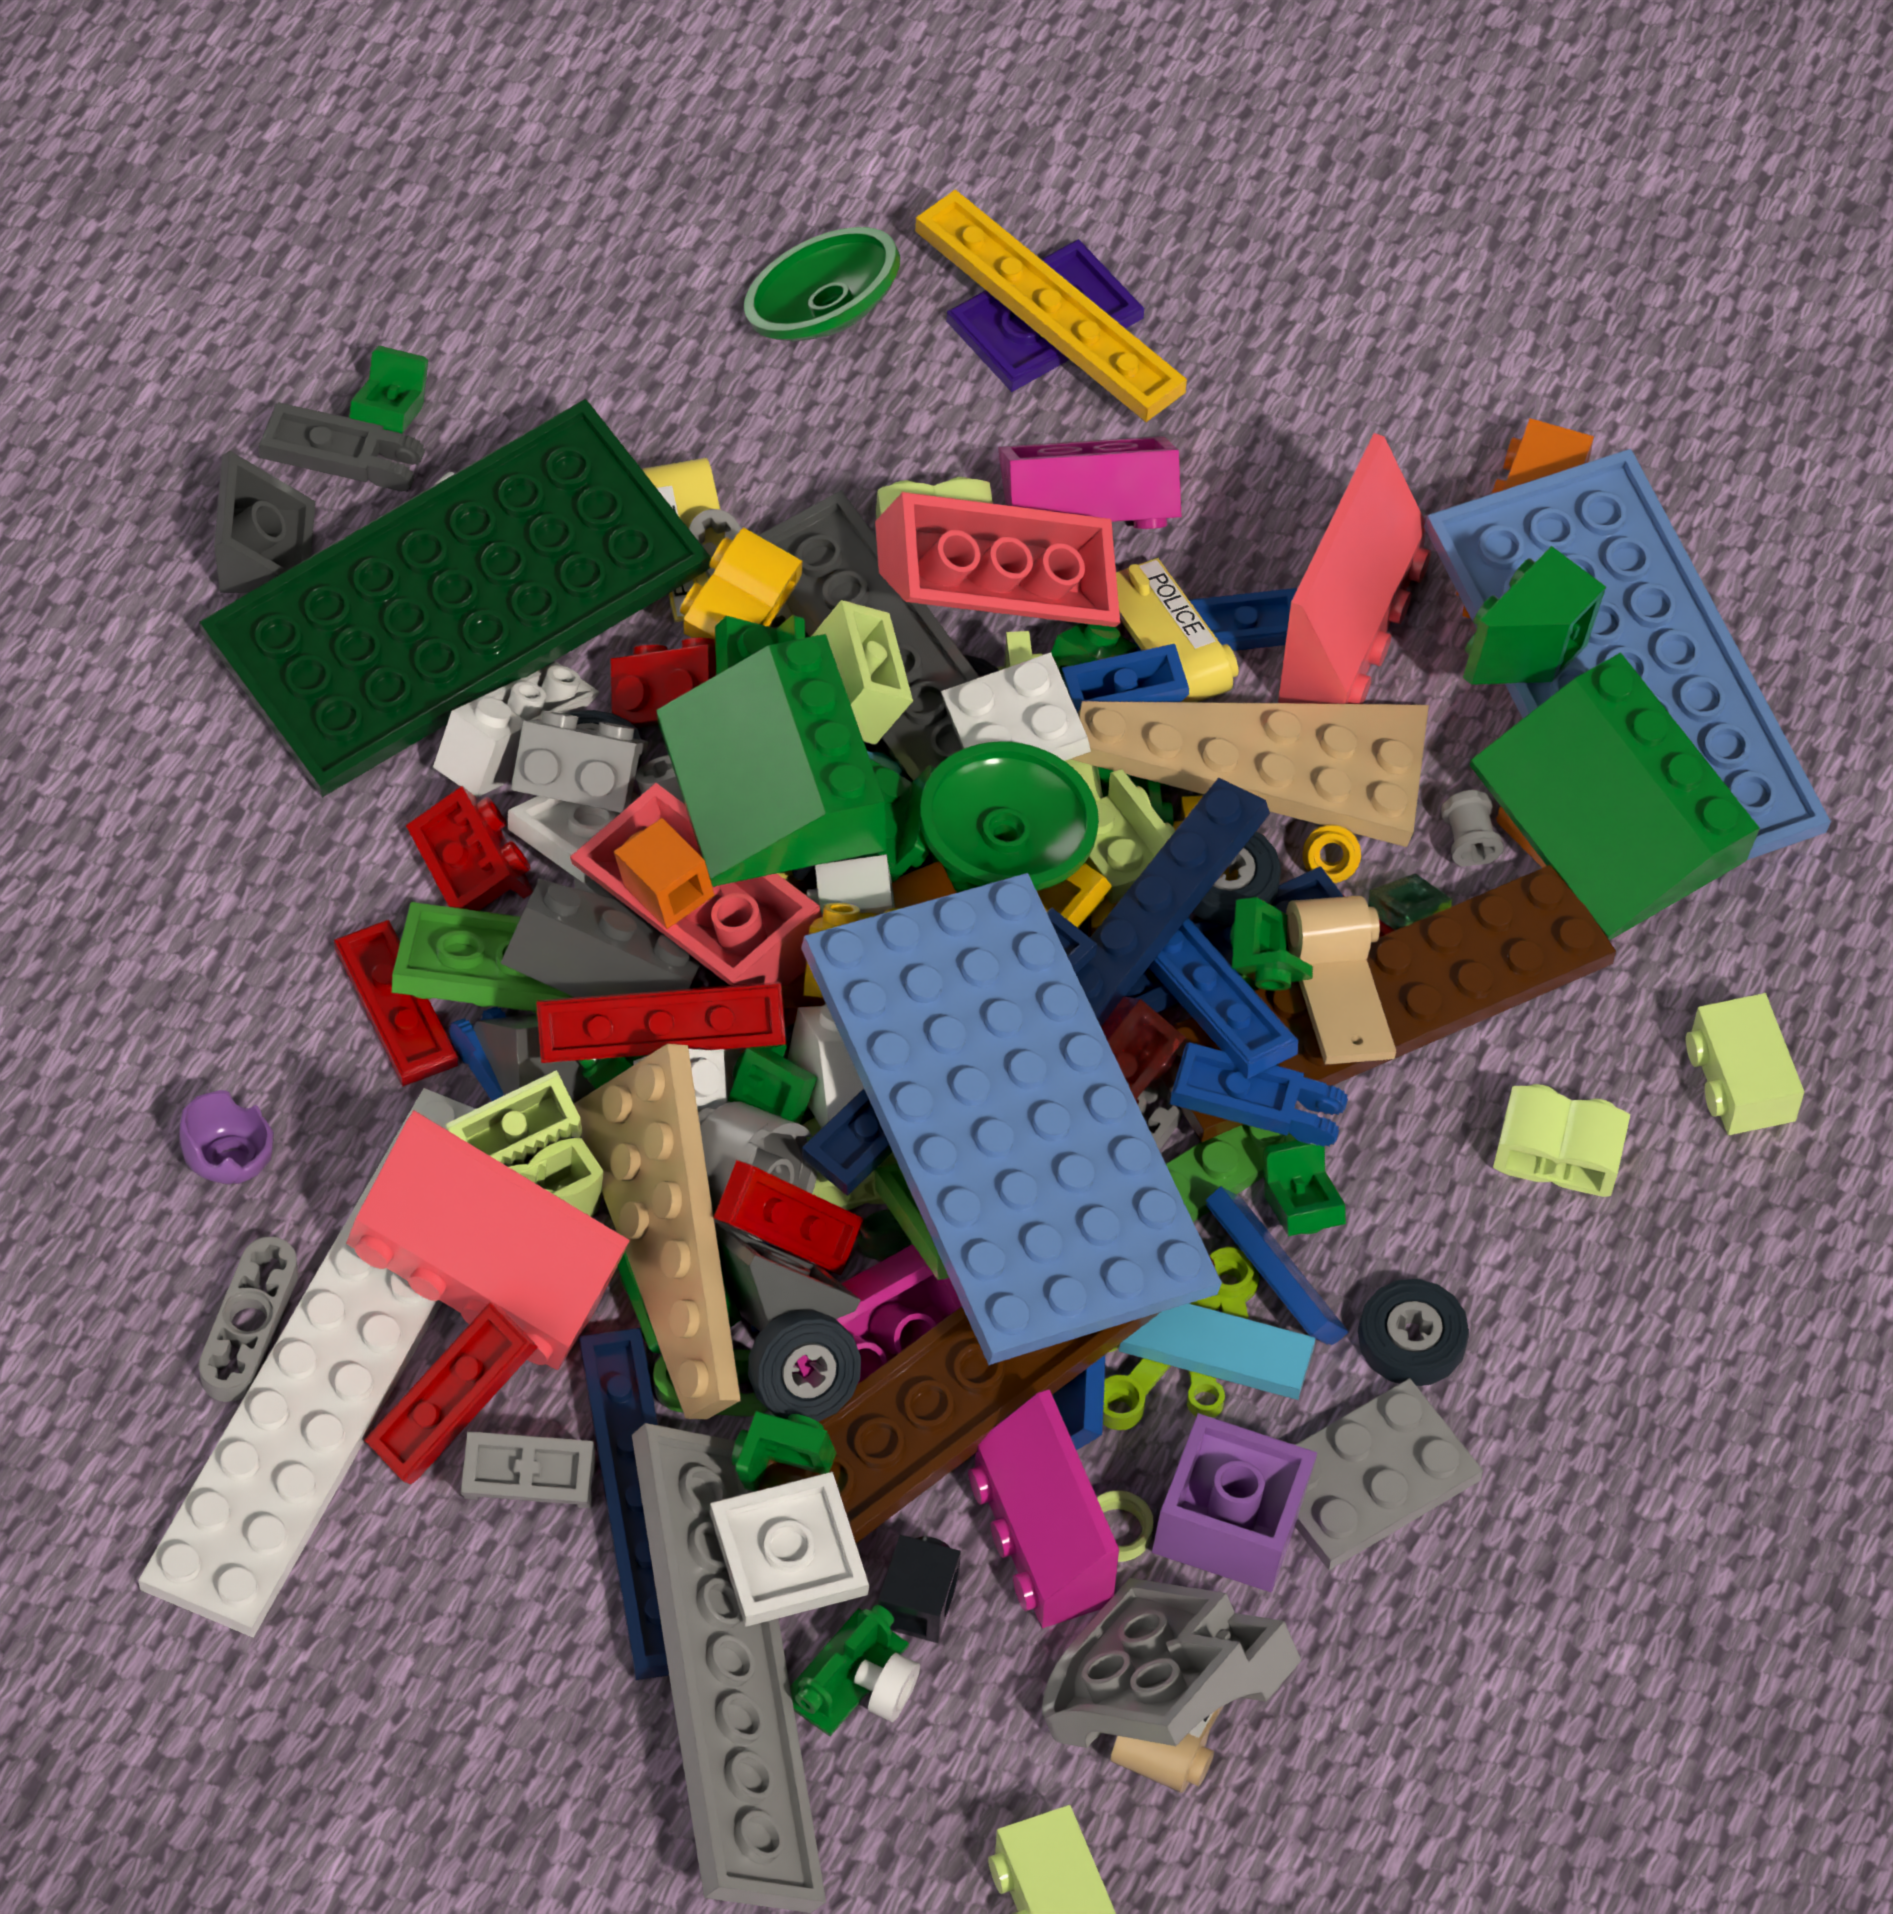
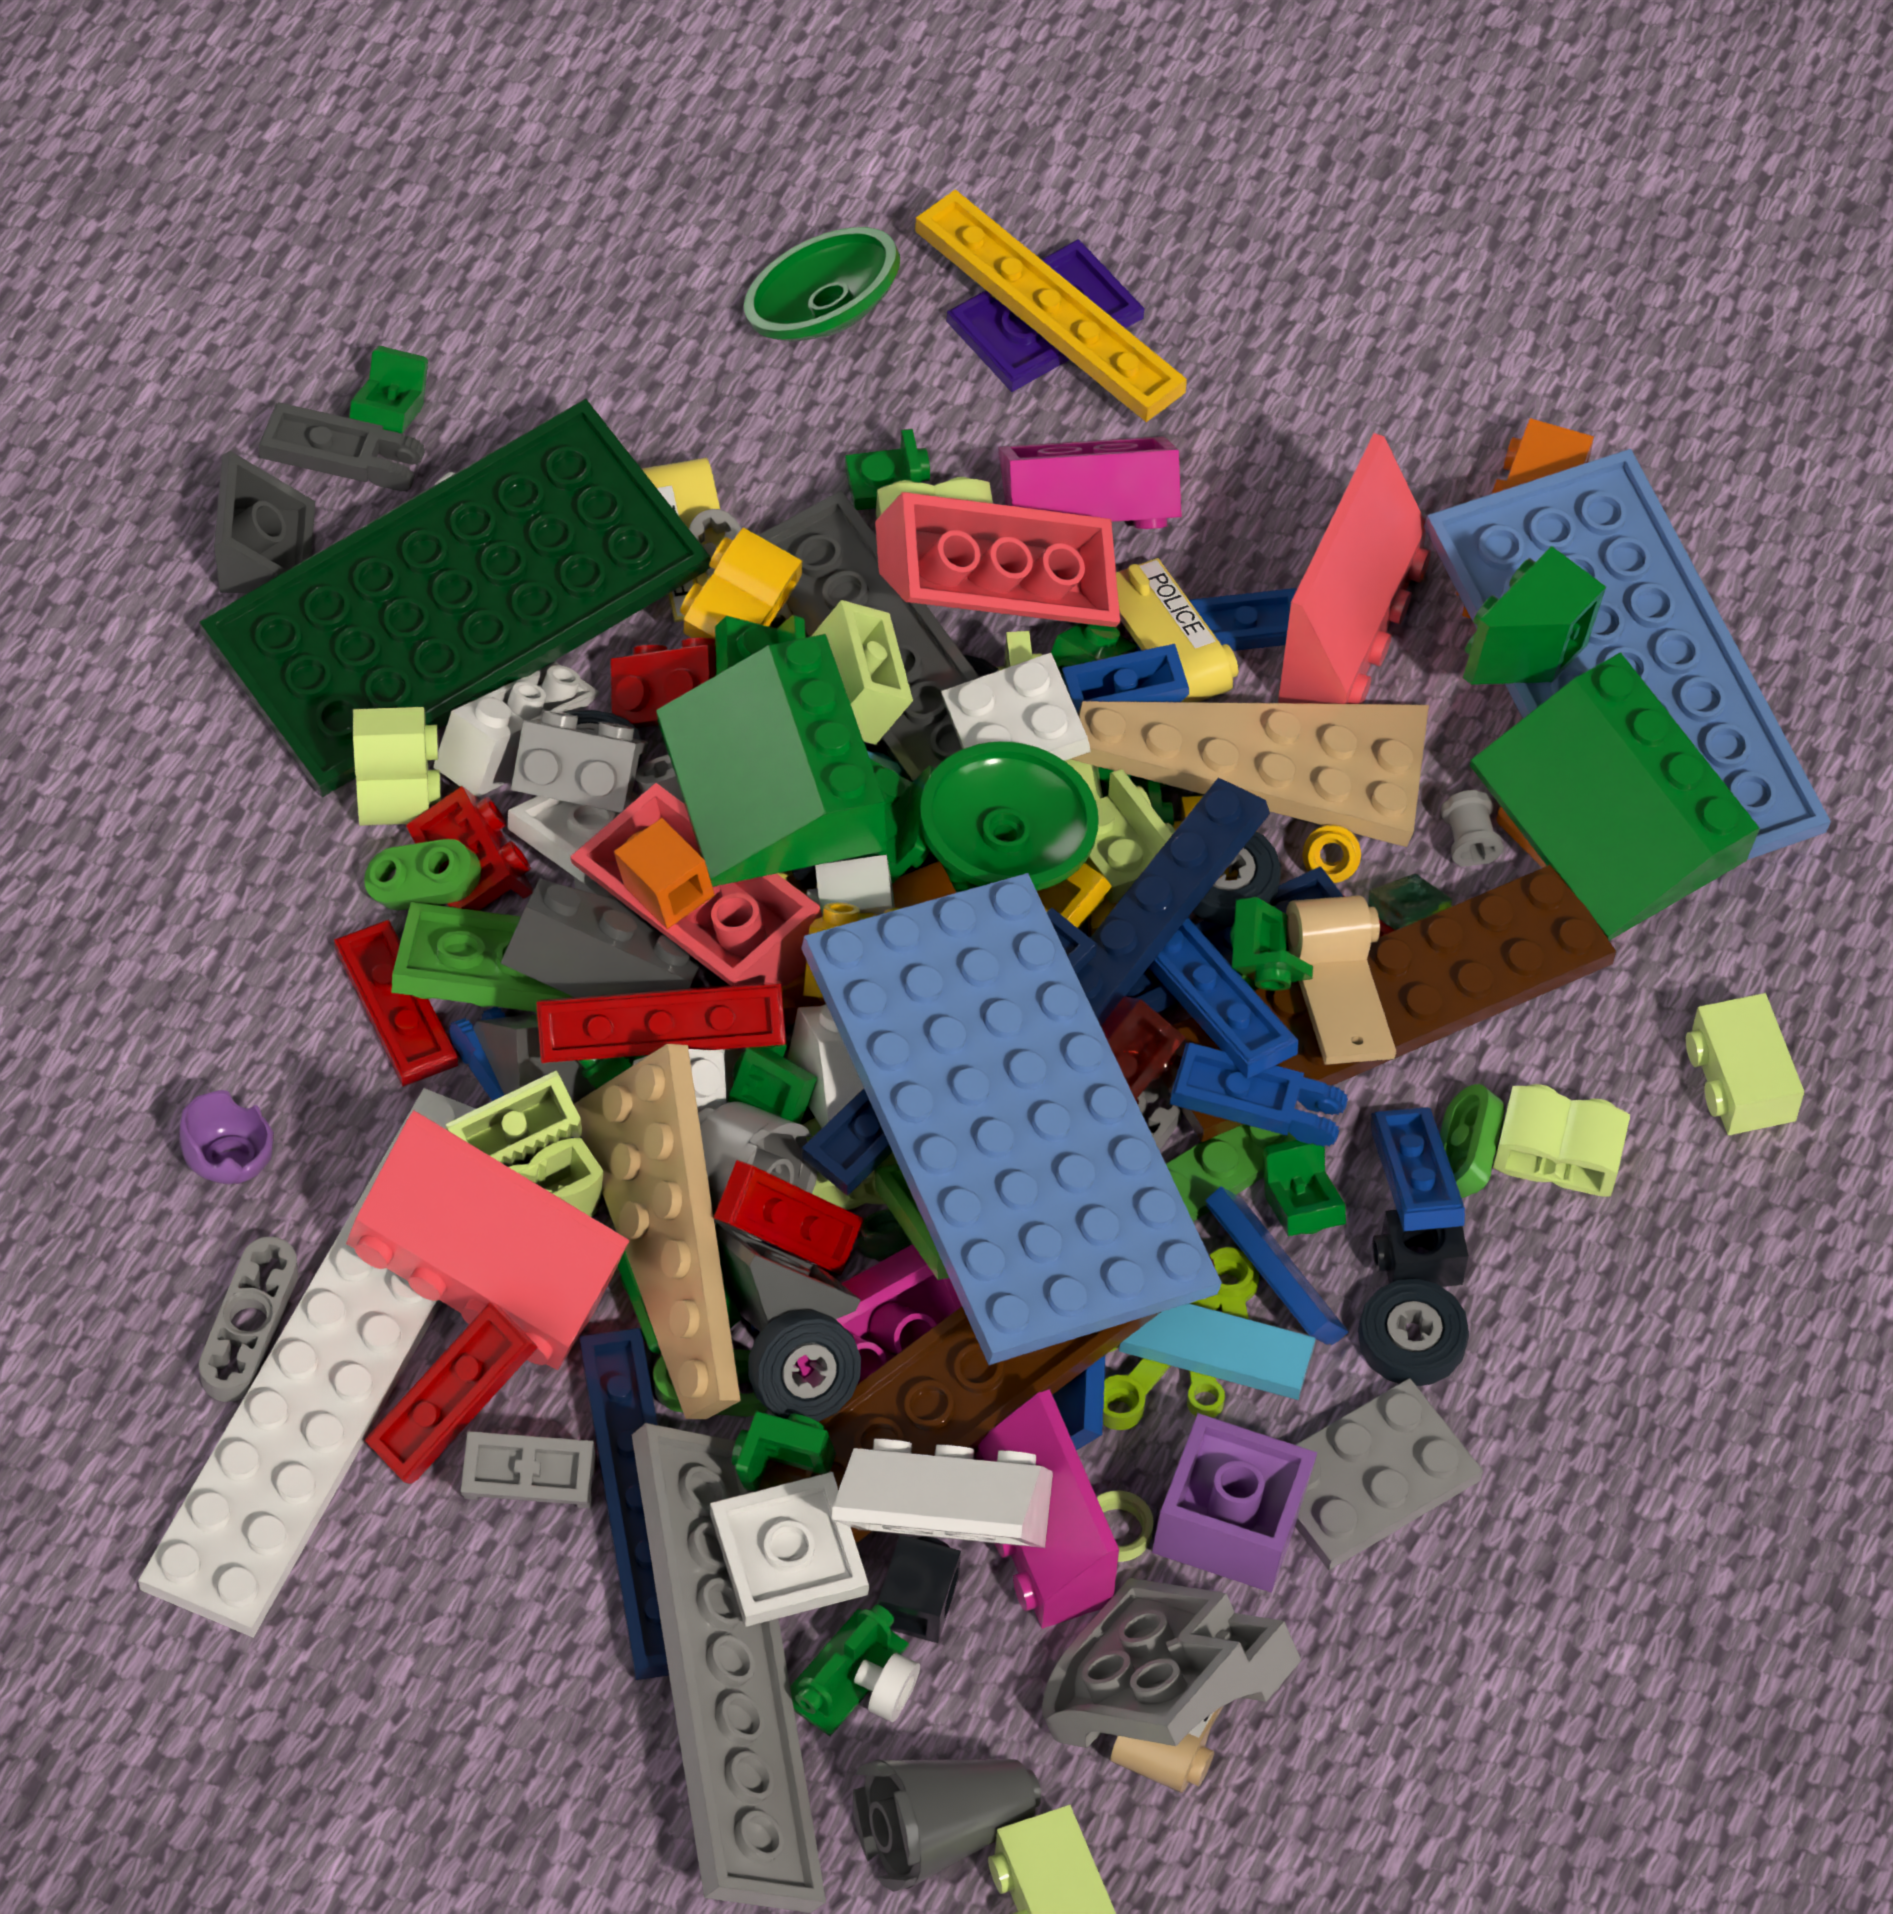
none -> yellowish green brick [353,707,441,826]
none -> bright green plate [364,839,481,911]
none -> white slope [831,1439,1053,1548]
none -> green bracket [845,429,930,510]
none -> dark grey cone [853,1759,1041,1892]
none -> blue tile [1371,1107,1465,1231]
none -> black brick [1372,1210,1469,1287]
none -> bright green plate [1440,1084,1505,1198]

